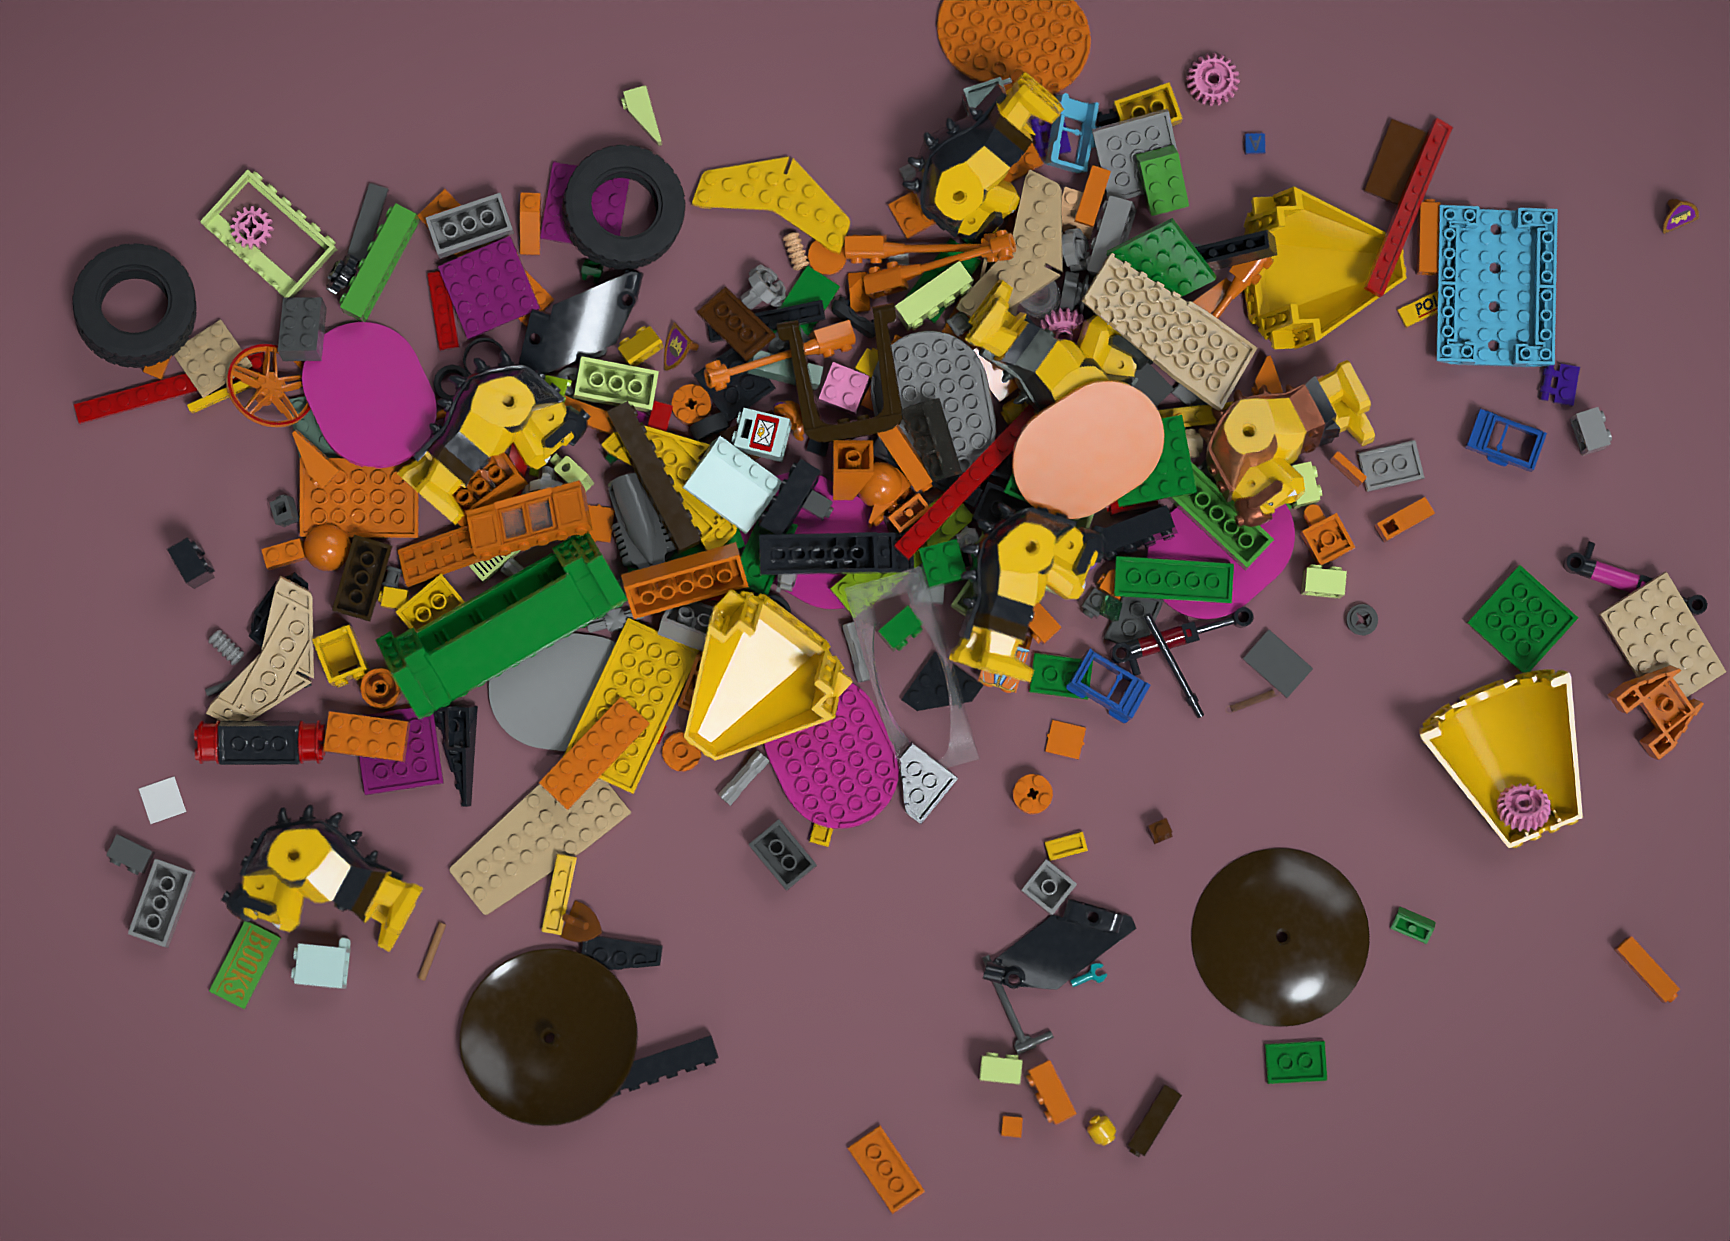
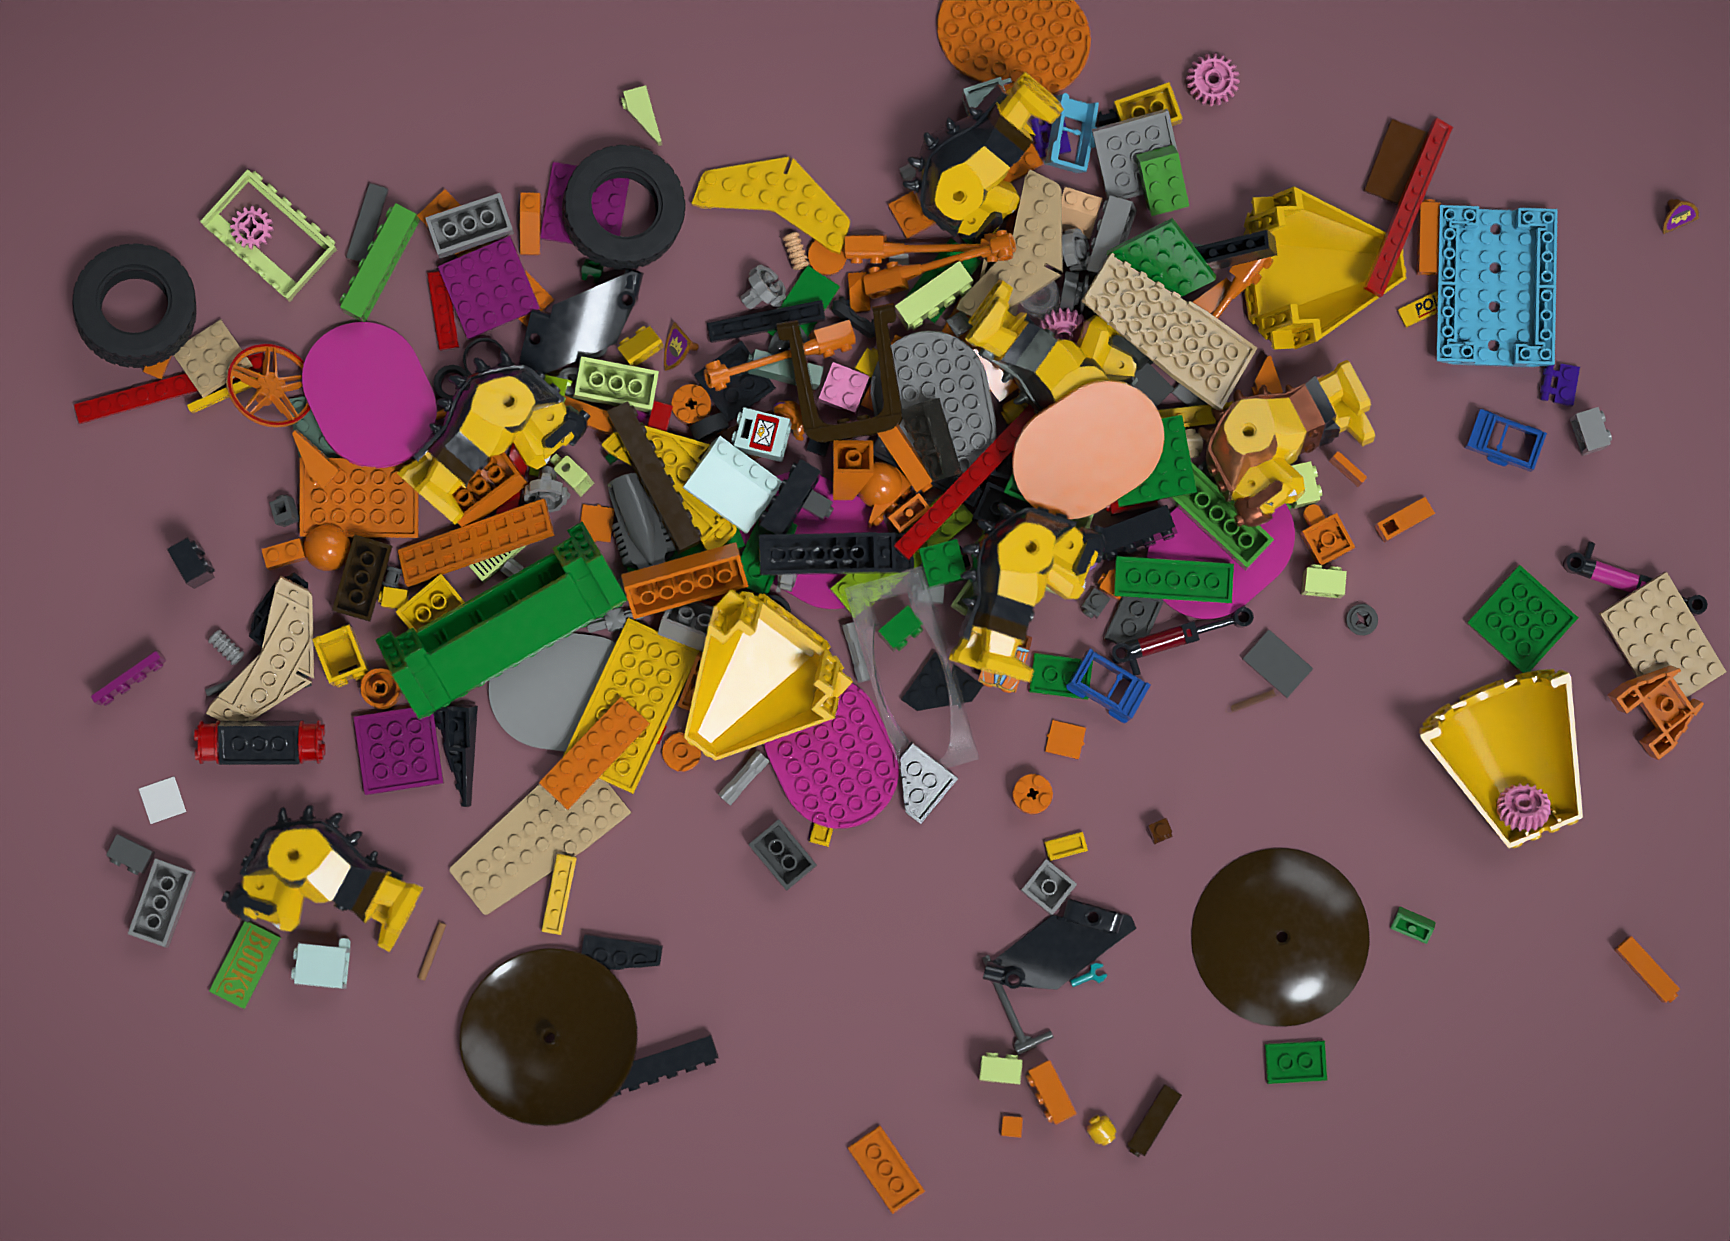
dark grey brick [278,297,327,361] -> none
orange brick [324,711,410,762] -> none
black gear [326,254,358,294] -> none
orange window [466,480,593,561] -> none
dark orange shield [560,900,602,942] -> none
reddish brown tile [697,287,776,362] -> none
light grey axle [956,526,979,551] -> none
orange brick [1028,602,1062,645] -> none
orange tile [1074,165,1111,227] -> none
clear green plate [1099,595,1123,622] -> none
black bar [1143,613,1204,718] -> none
blue tile [1245,133,1266,154] -> none
light grey tile [1357,440,1425,492] -> none
none -> magenta plate [90,651,166,706]

